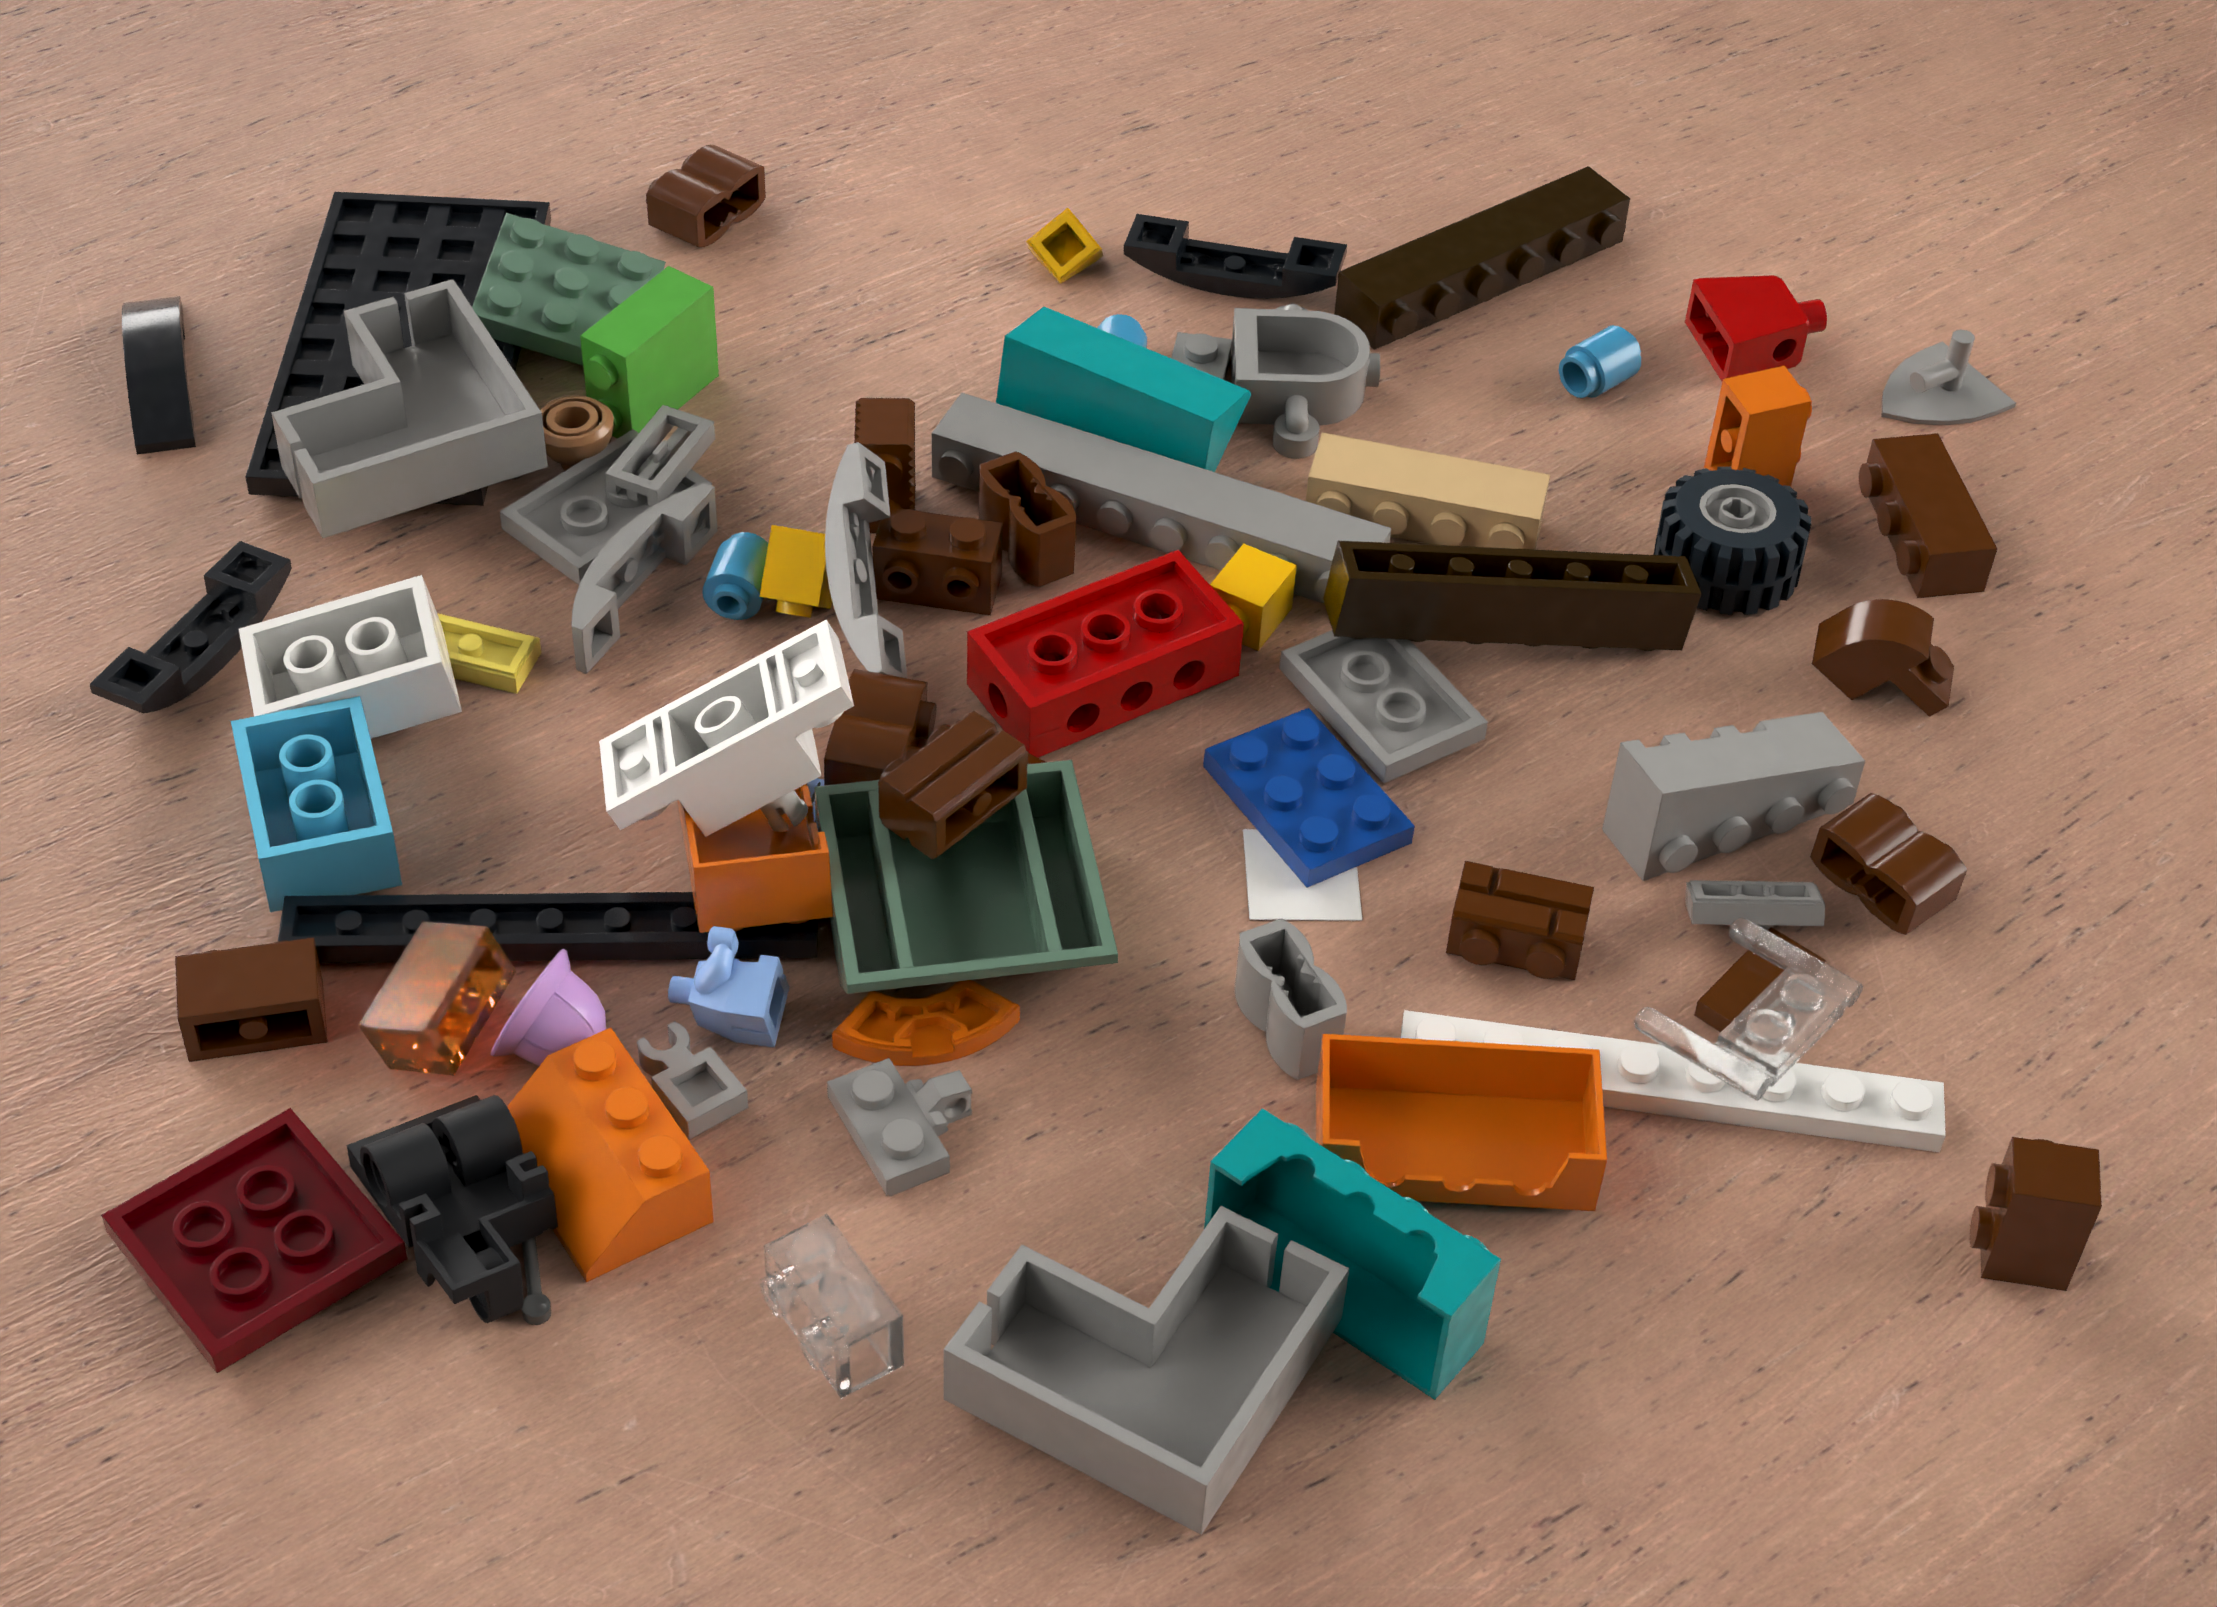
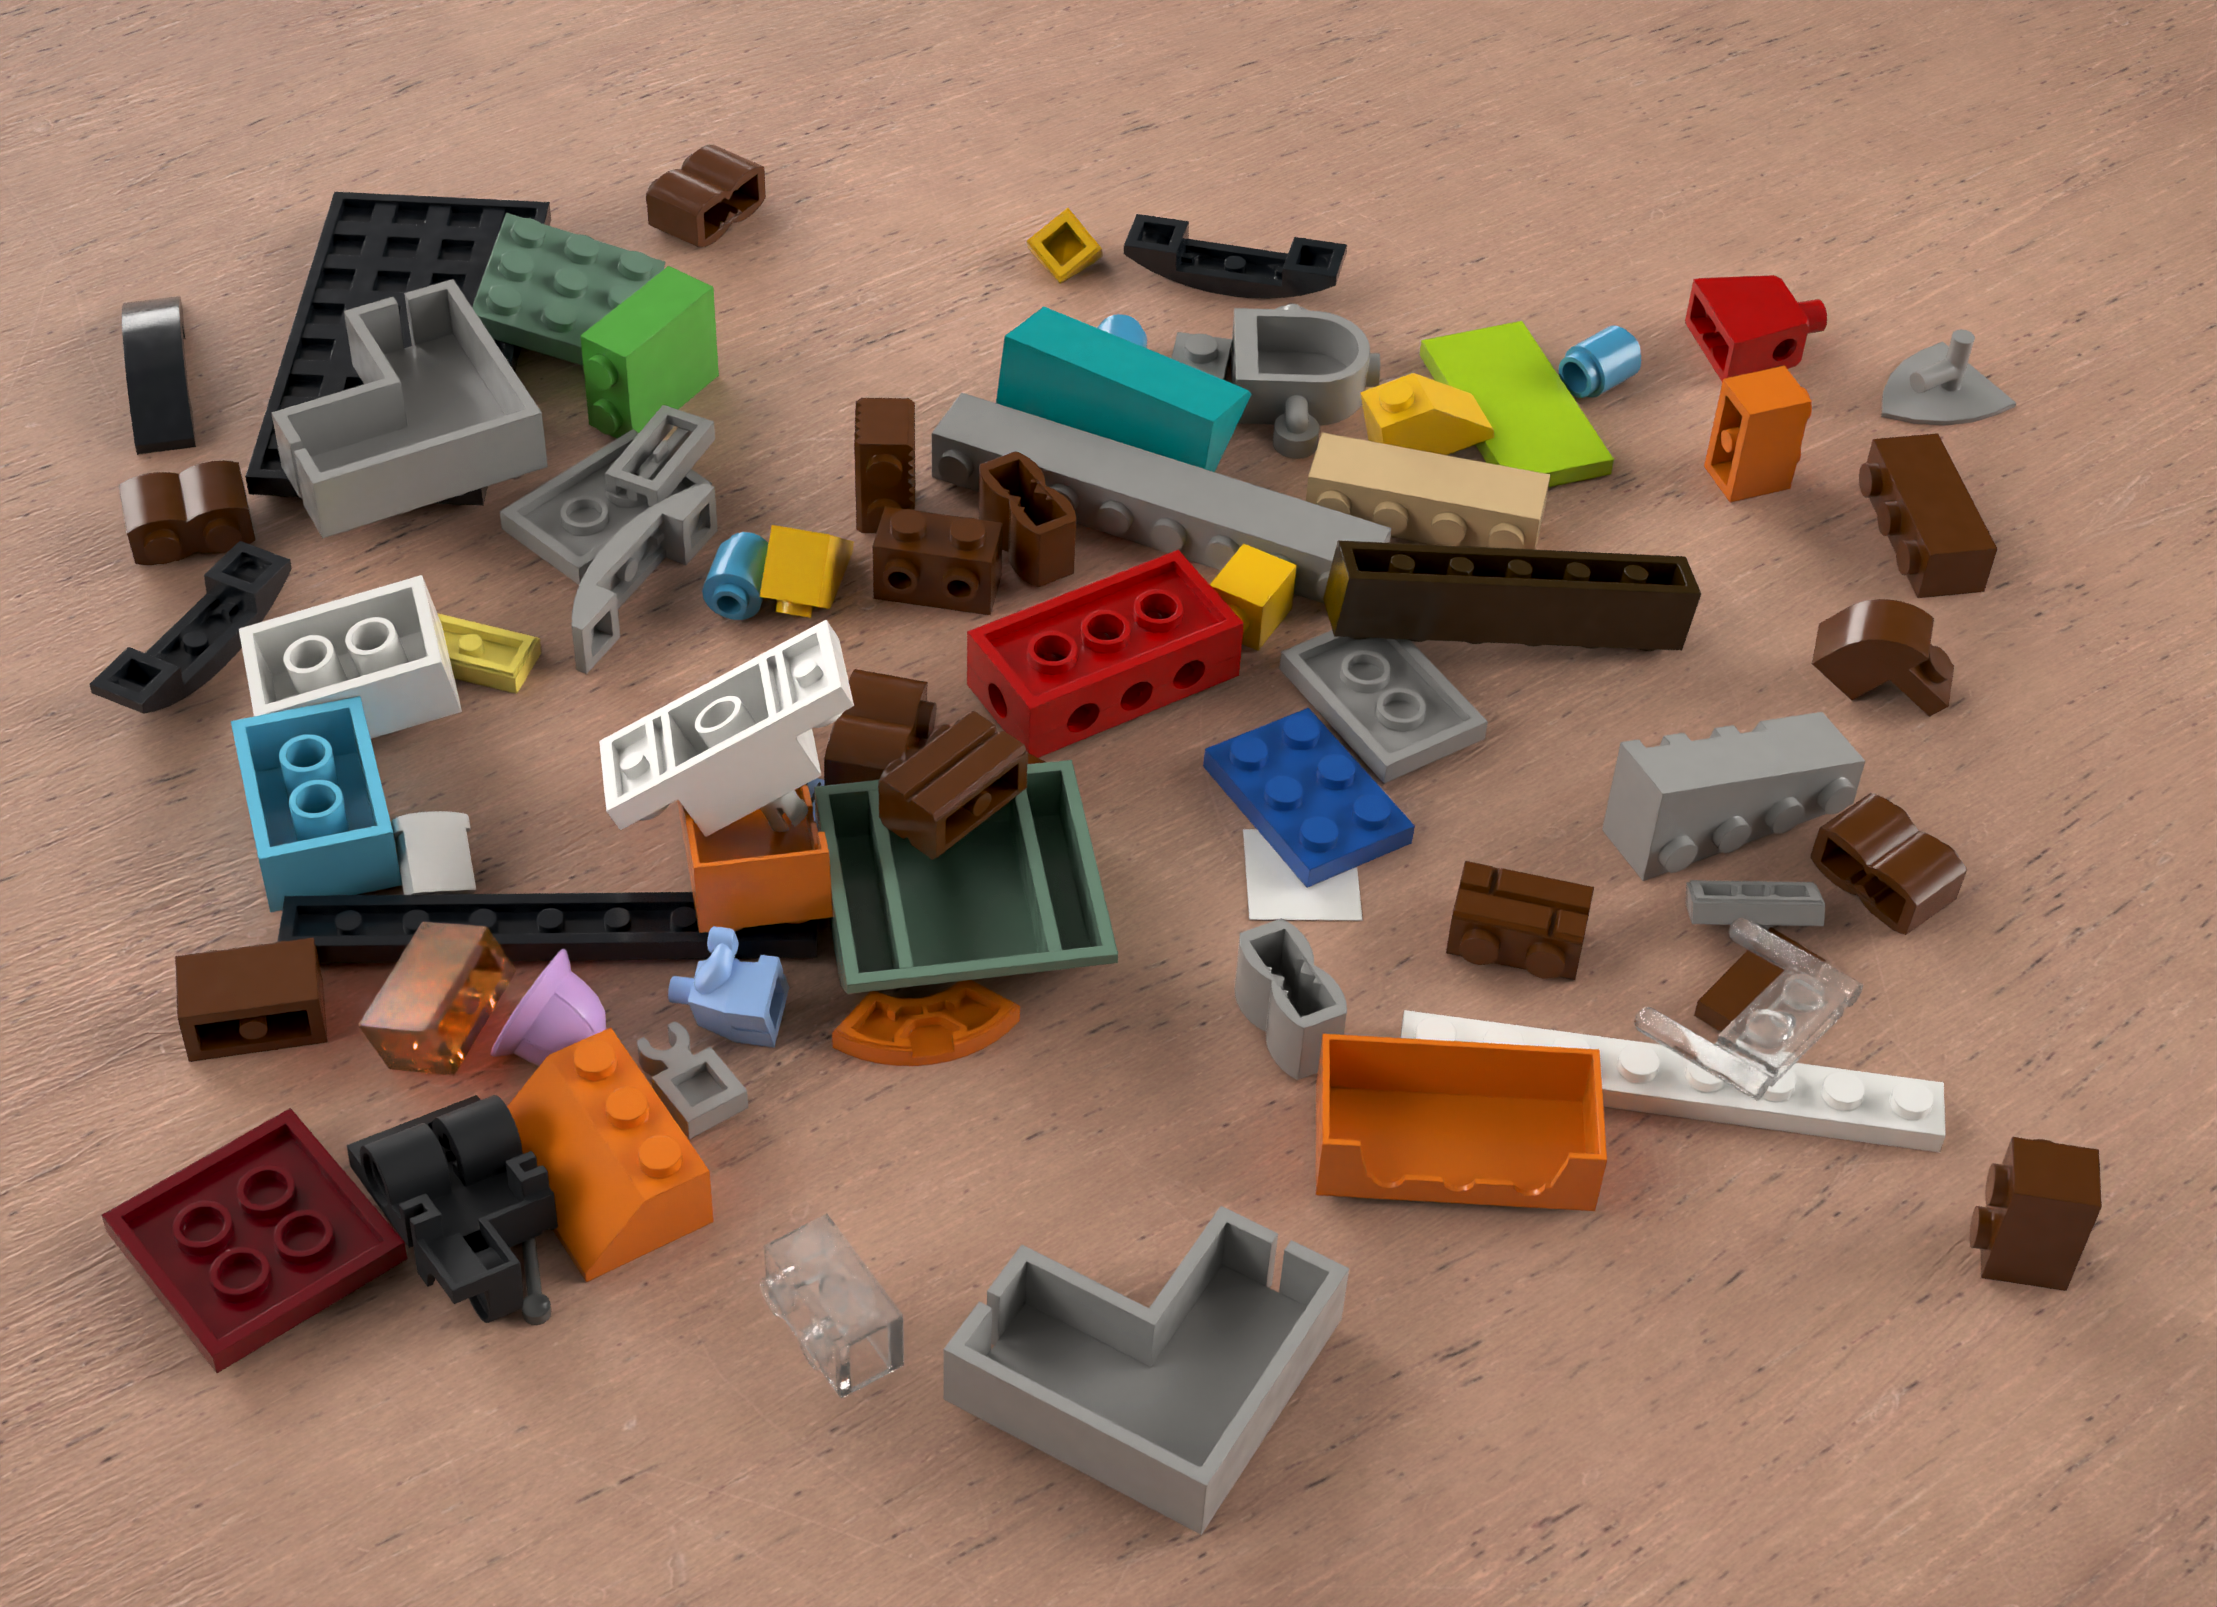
medium nougat brick [540,396,614,471] -> none
light grey slope [825,442,907,678] -> none
light grey hinge [827,1058,972,1196] -> none
teal piece [1204,1108,1501,1400] -> none
dark brown brick [1334,166,1630,350] -> none
black wheel [1653,467,1811,615] -> none
none -> reddish brown brick [119,460,256,566]
none -> white tile [391,811,476,895]
none -> yellow slope [1360,373,1494,455]
none -> lime tile [1419,321,1614,487]

